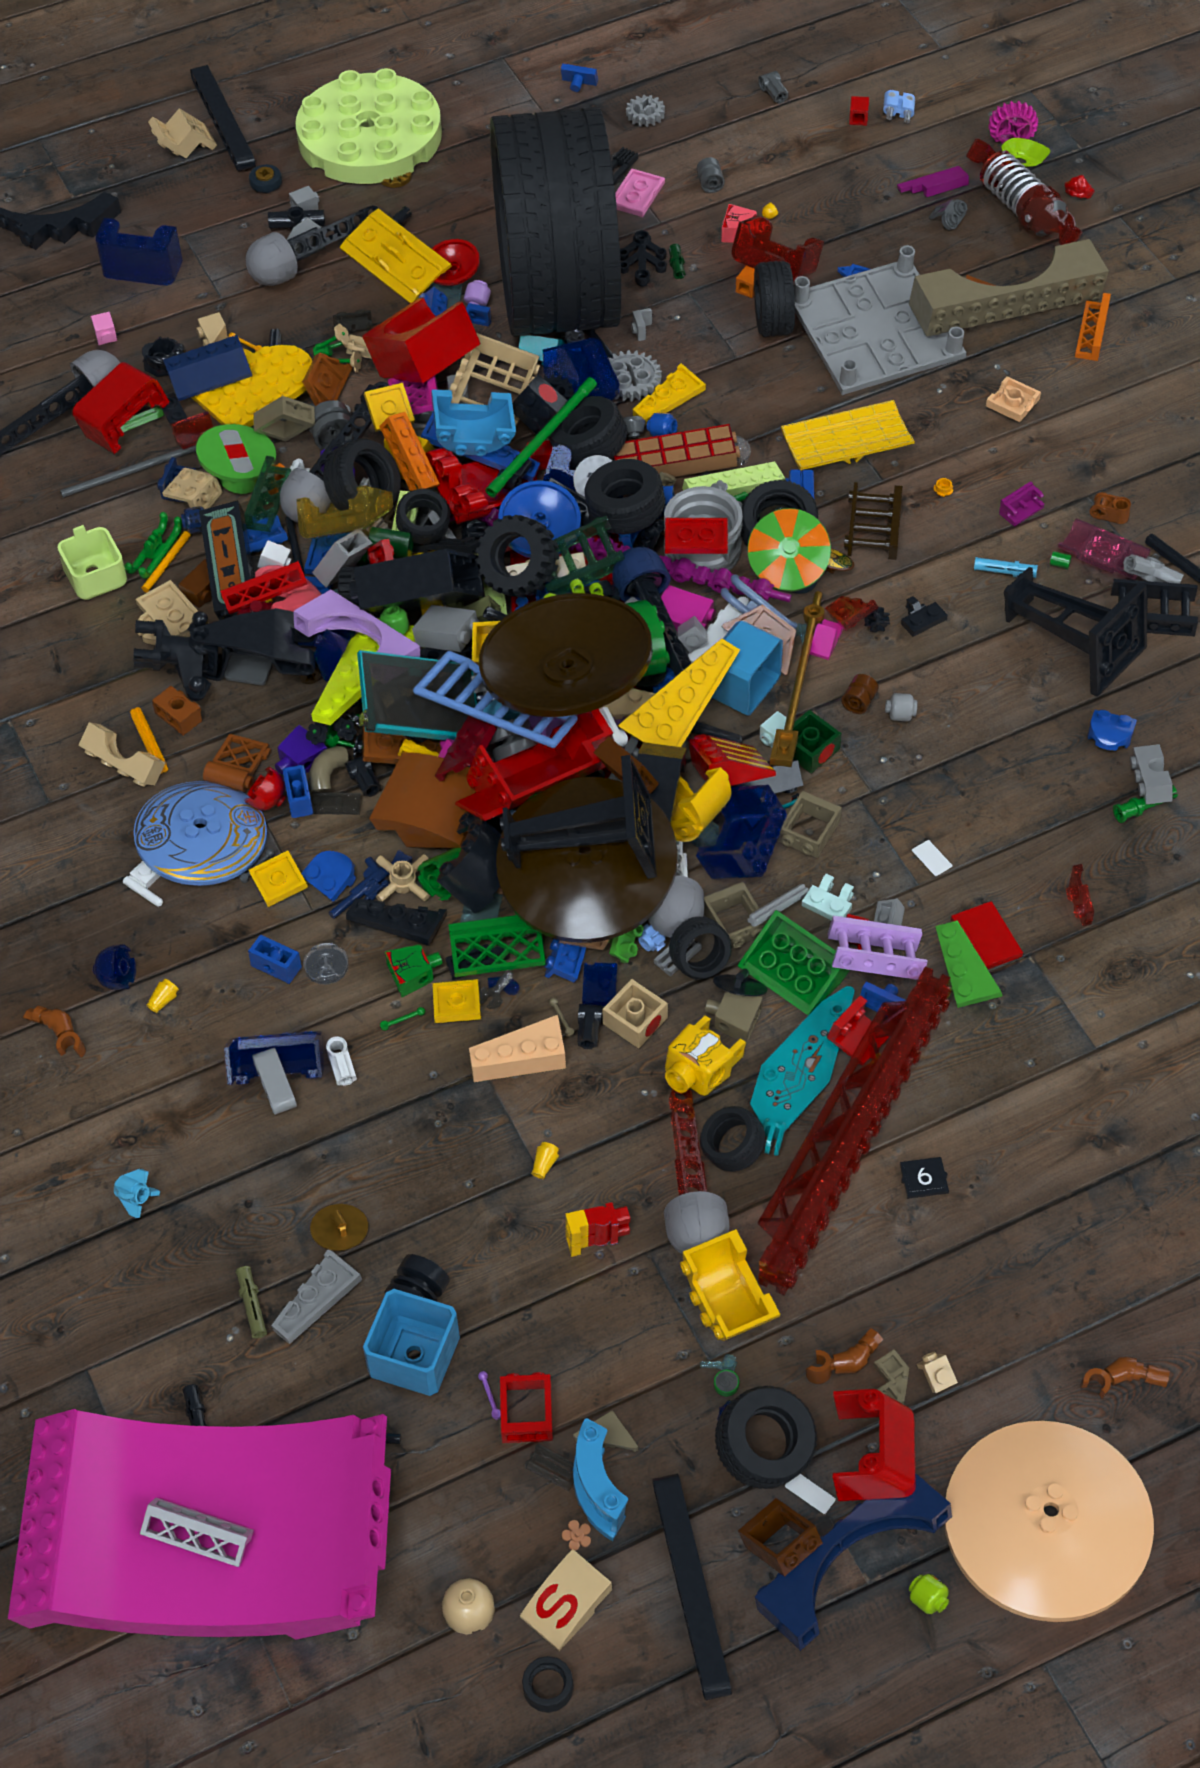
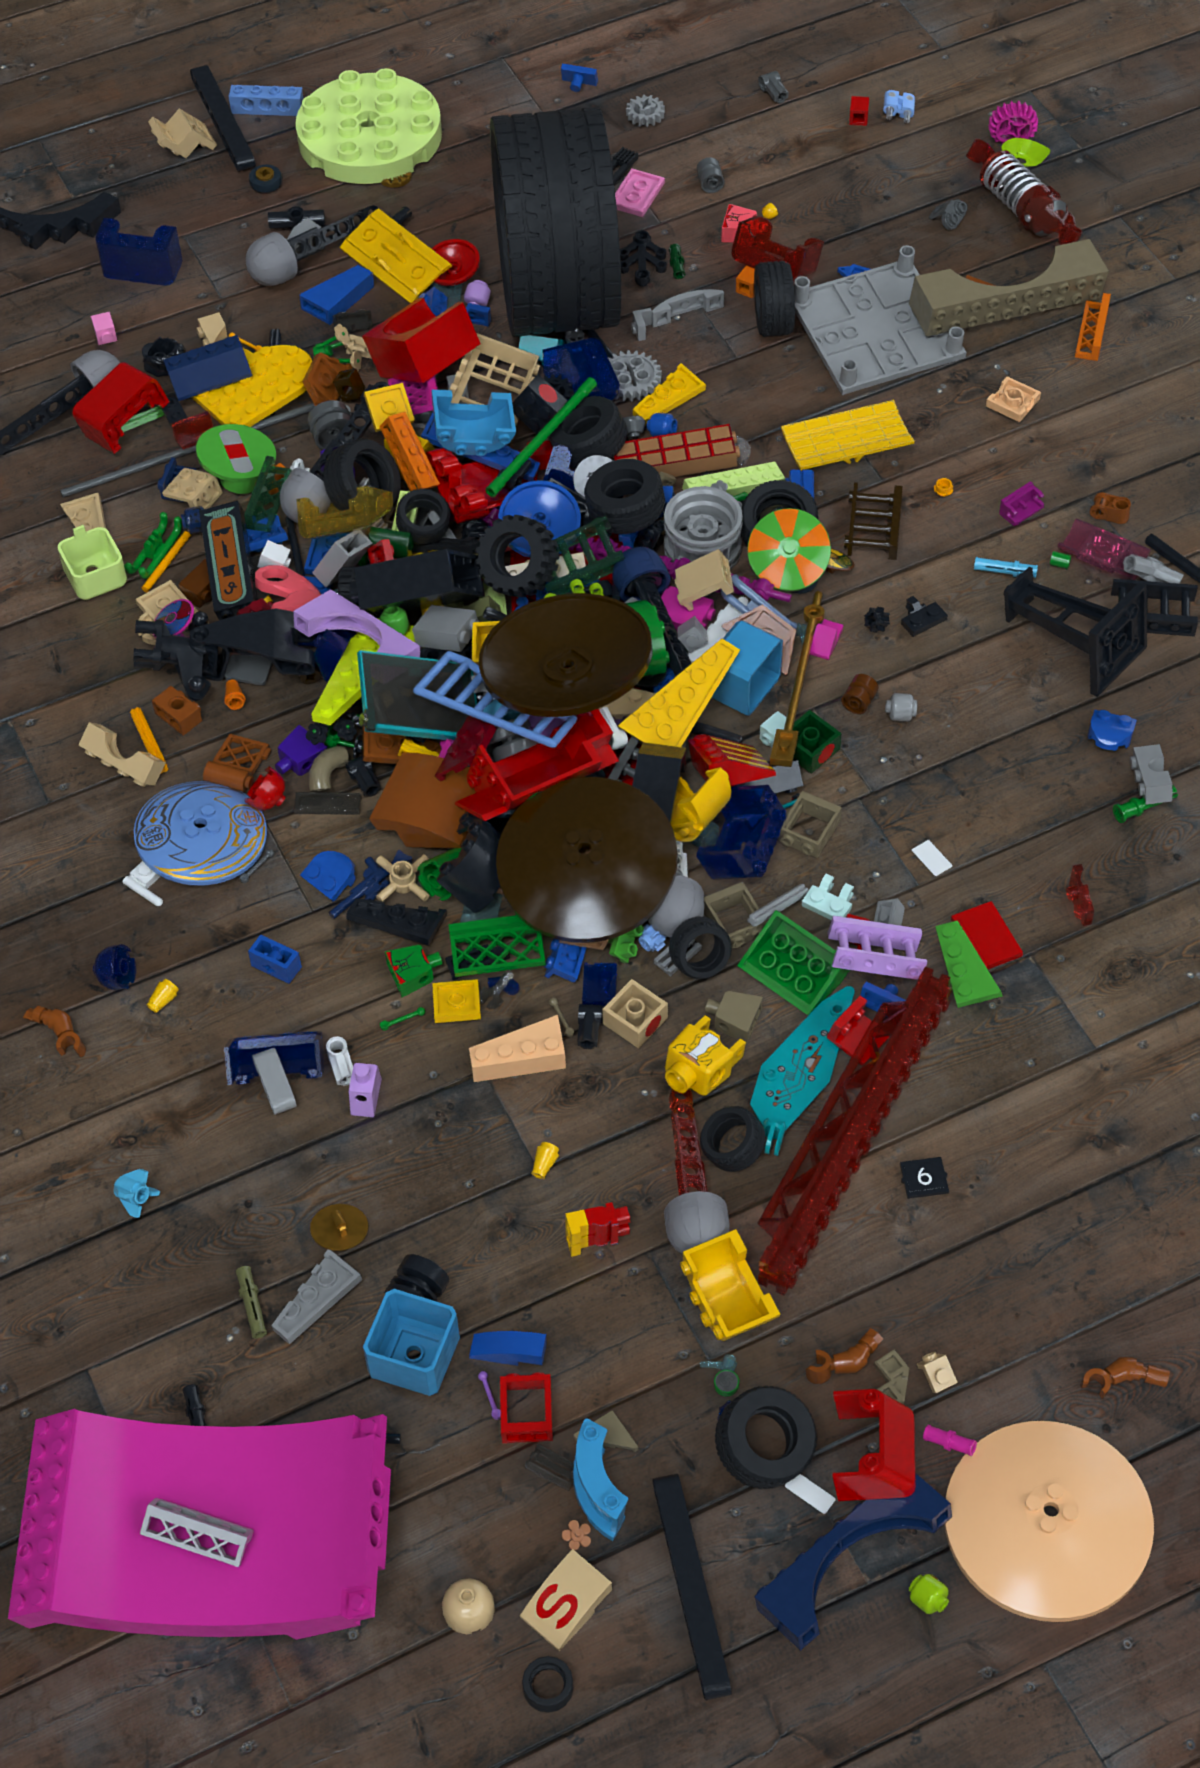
red fence [220,561,308,614] -> none
yellow plate [248,850,308,907] -> none
dark tan window [254,396,315,442] -> none
blue brick [282,765,313,818] -> none
light grey brick [289,186,320,210] -> none
clear tile [303,943,349,984] -> none
black piece [500,755,657,879] -> none
reddish brown window [593,736,659,794] -> none
red tile [665,518,728,554] -> none
black shield [713,968,768,996] -> none
reddish brown window [738,1498,823,1577] -> none
clear red wing [825,596,878,631] -> none
magenta piece [897,166,969,197] -> none
red piece [1065,175,1095,199] -> none
none -> tan wing [60,493,106,531]
none -> shield [153,599,194,638]
none -> orange cone [224,679,246,710]
none -> medium blue brick [229,85,304,116]
none -> blue slope [299,265,374,325]
none -> dark brown brick [333,368,366,402]
none -> lavender torso [349,1063,382,1117]
none -> blue slope [469,1331,547,1366]
none -> light grey slope [652,289,724,328]
none -> tan panel [674,549,734,611]
none -> dark pink pin [923,1424,977,1456]

